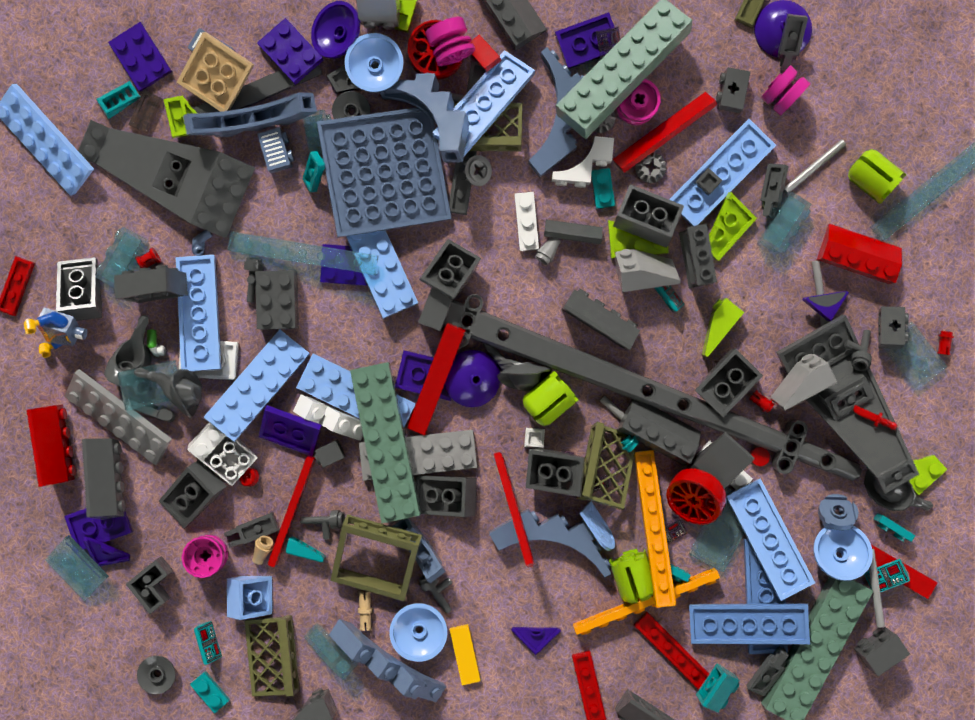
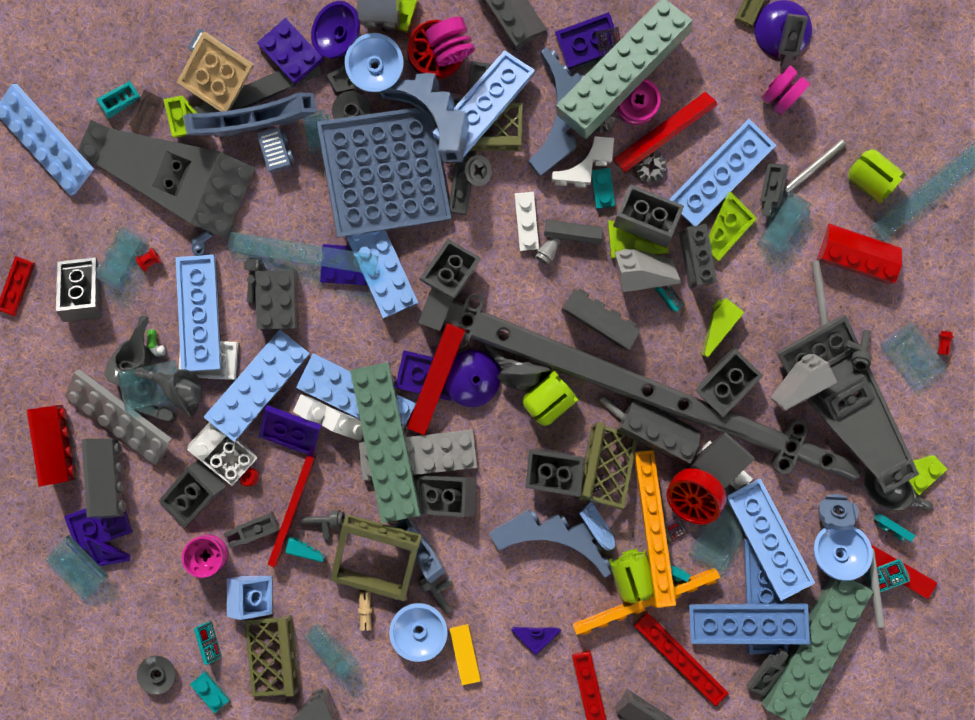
torso [24,308,88,358] -> none
dark purple plate [108,22,172,92] -> none
dark grey brick [114,265,188,303] -> none
dark grey brick [126,556,173,614] -> none
tan cone [252,536,274,565] -> none
teal plate [303,151,325,193] -> none
dark grey brick [314,439,346,468] -> none
sand blue arch [329,619,447,702] -> none
tile [471,34,502,72] -> none
red tile [494,452,535,567] -> none
white tile [524,428,545,448] -> none
teal plate [621,435,639,453] -> none
dark grey tile [695,168,723,196] -> none
teal slope [696,663,740,712] -> none
dark grey brick [716,67,750,113] -> none
red pin [749,389,775,413] -> none
red tile [750,447,770,466] -> none
tile [802,291,849,321] -> none
red piece [853,405,897,430] -> none
dark grey brick [854,627,910,676] -> none
dark grey brick [878,306,909,349] -> none

